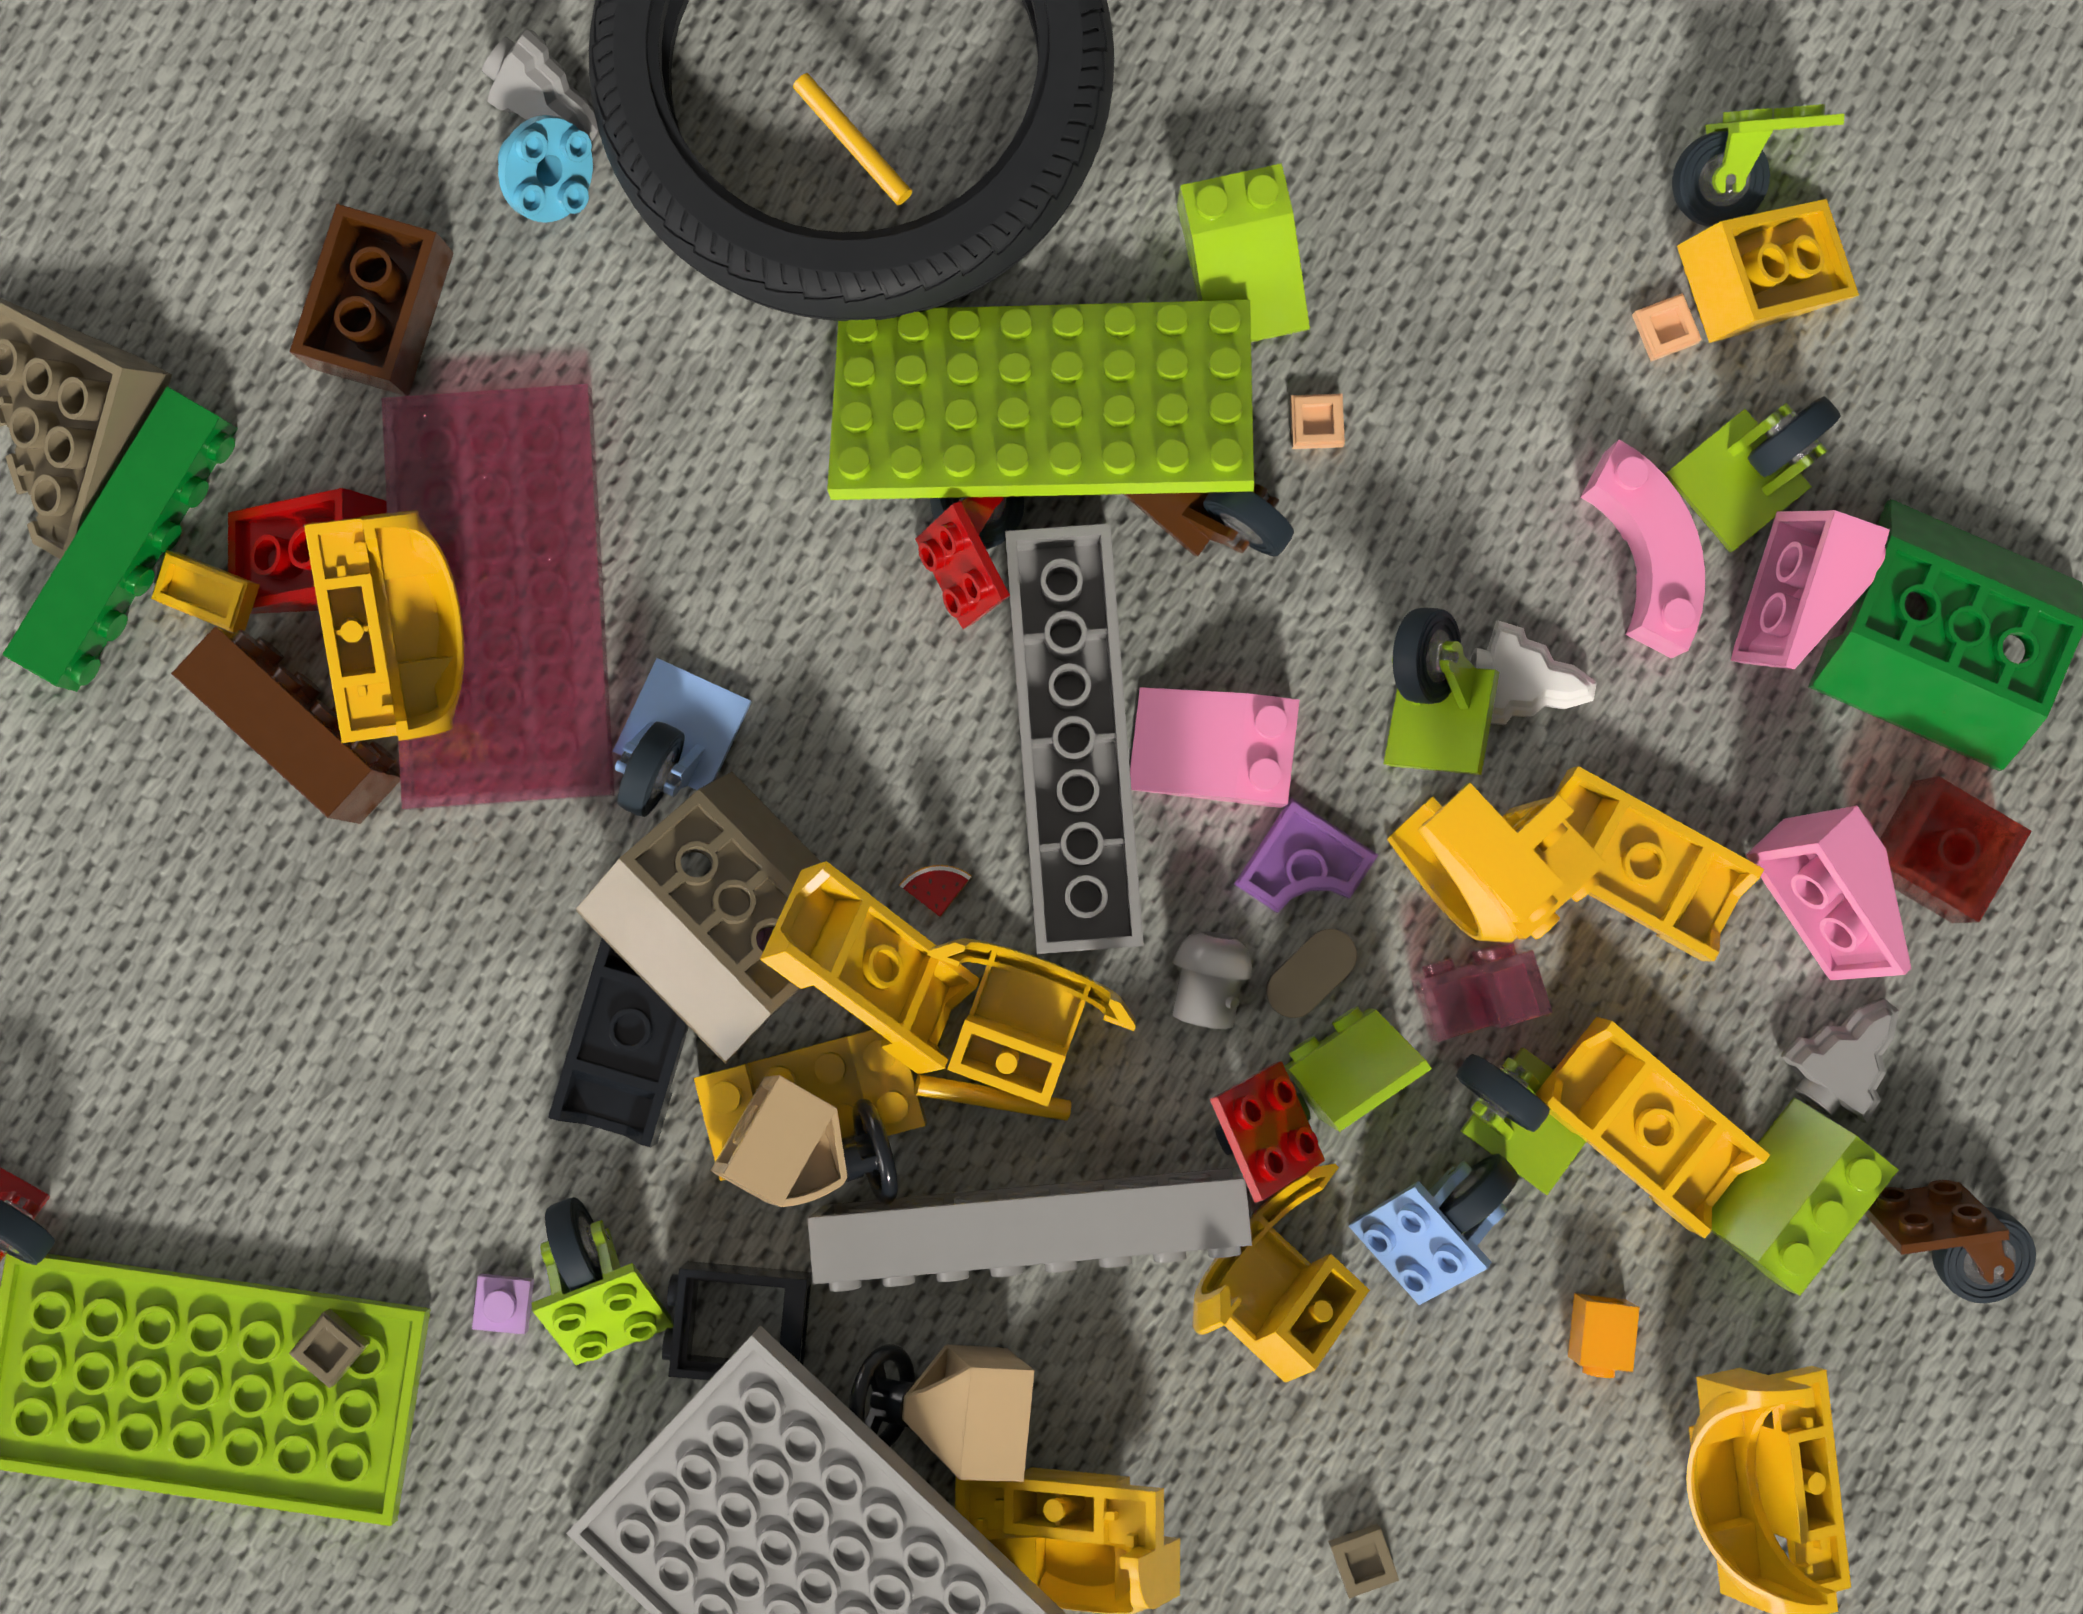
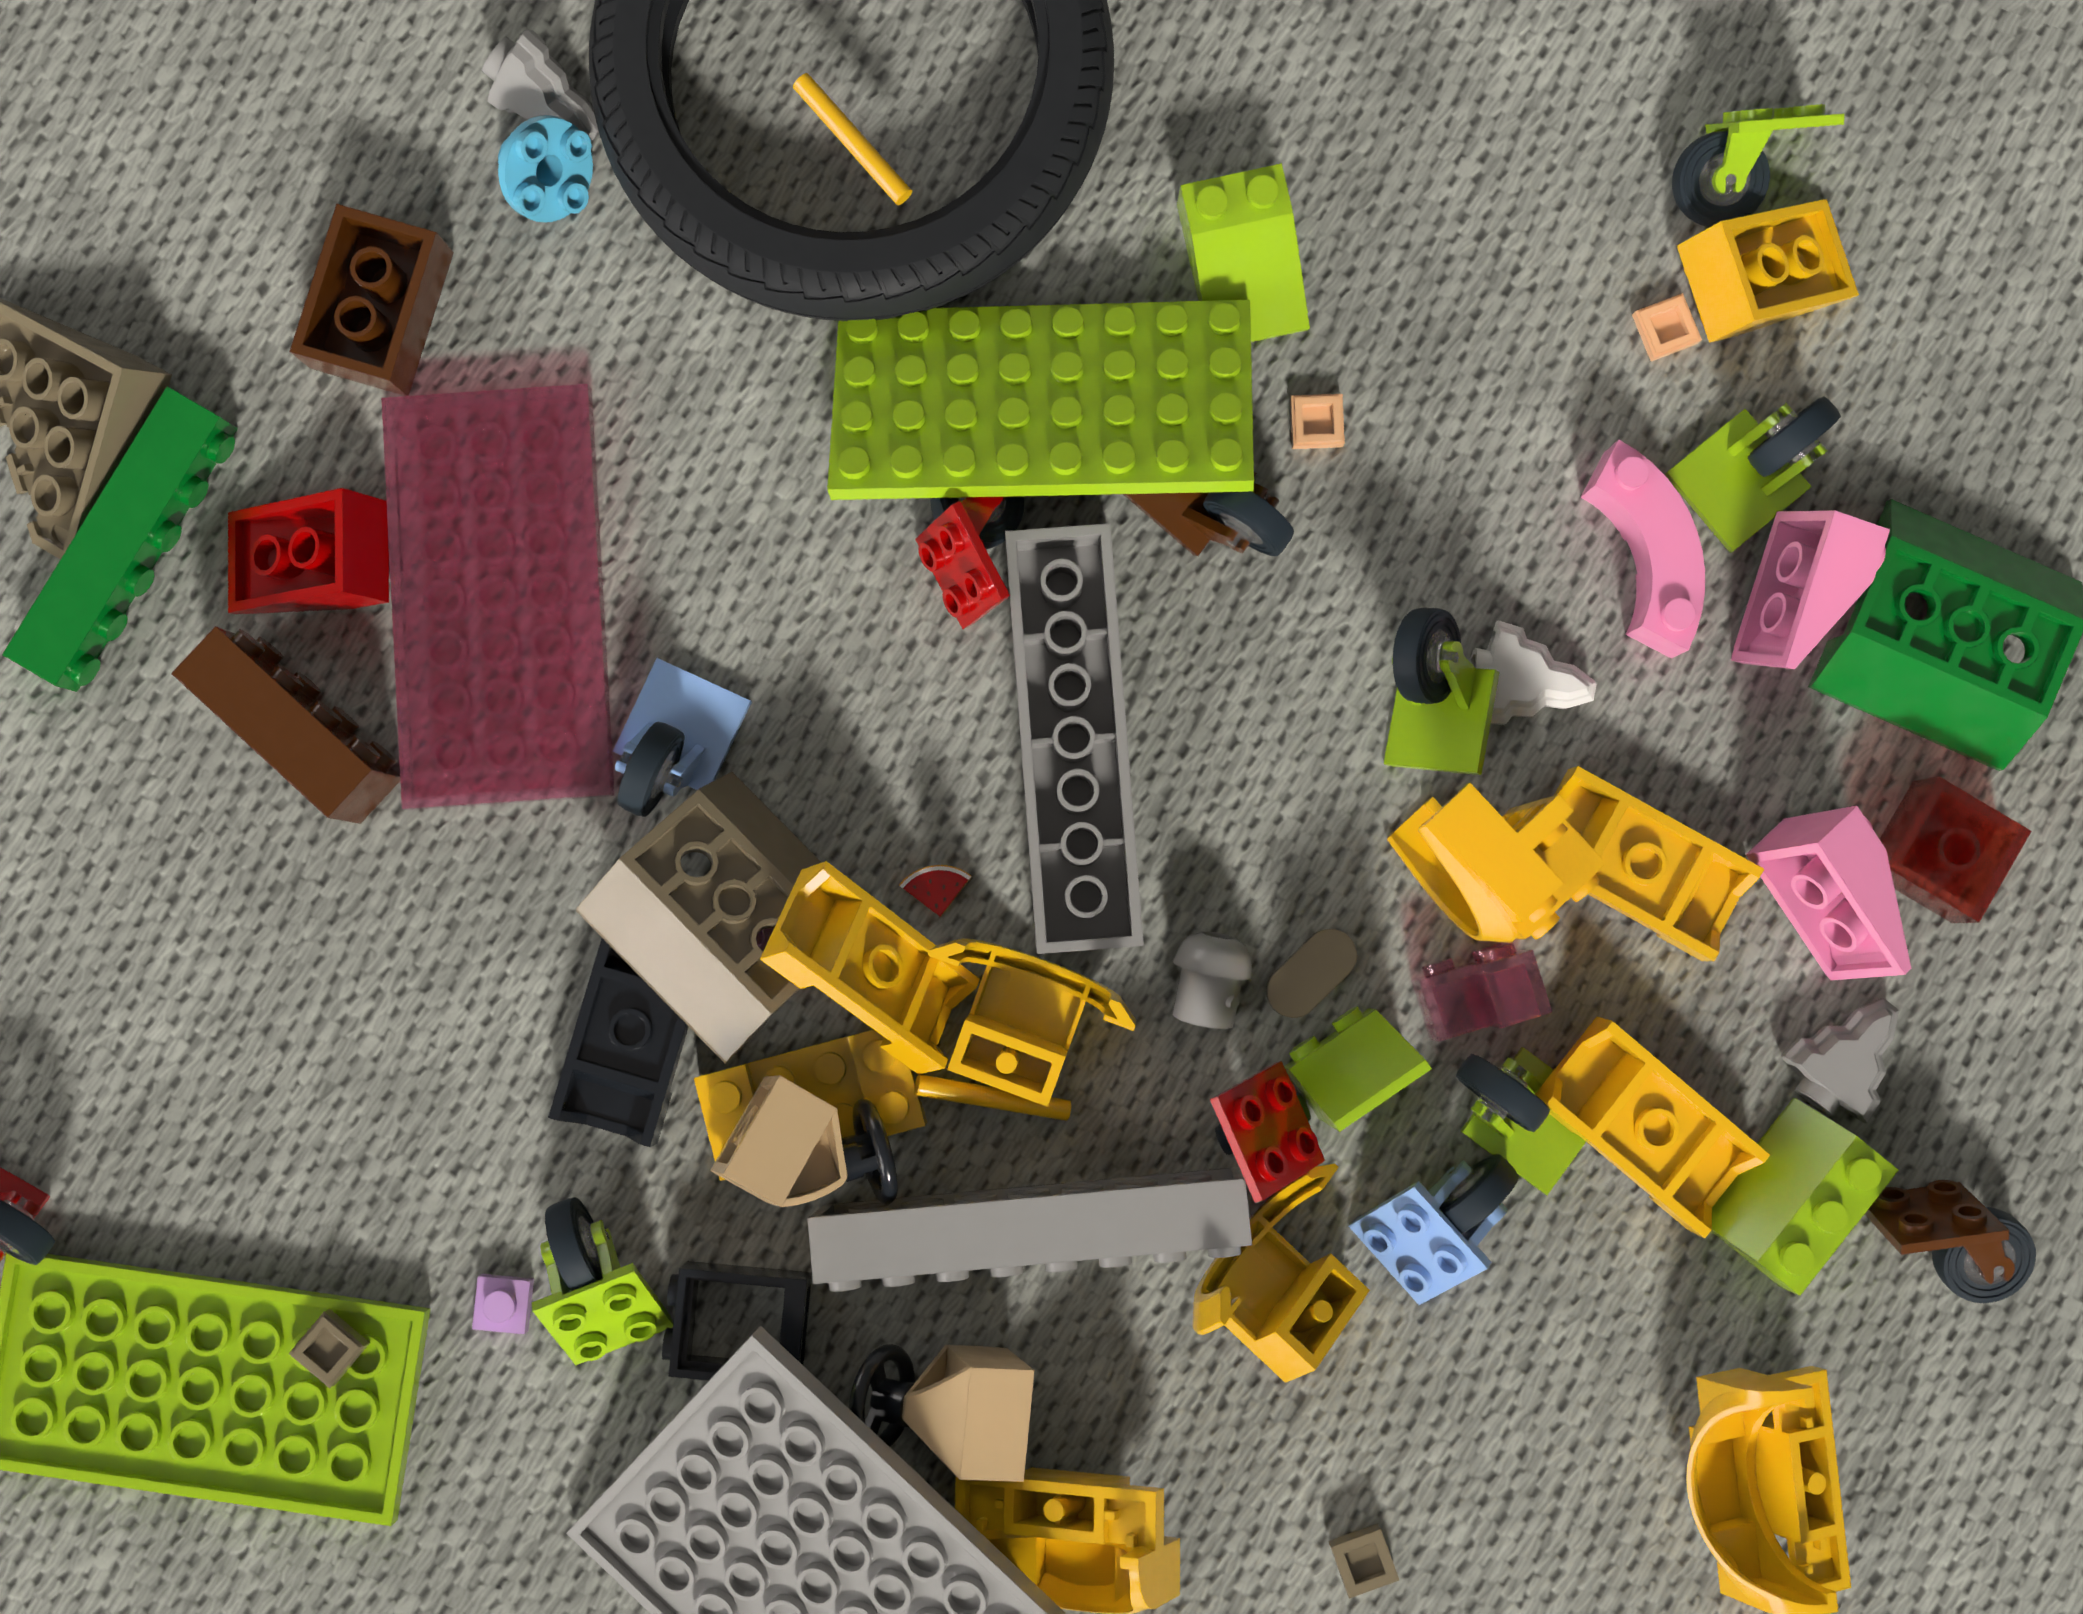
yellow tile [151,550,260,633] -> none
yellow piece [304,510,464,743] -> none
bright pink slope [1130,687,1300,808] -> none
medium lavender tile [1234,797,1378,913] -> none
light orange brick [1568,1293,1640,1378] -> none

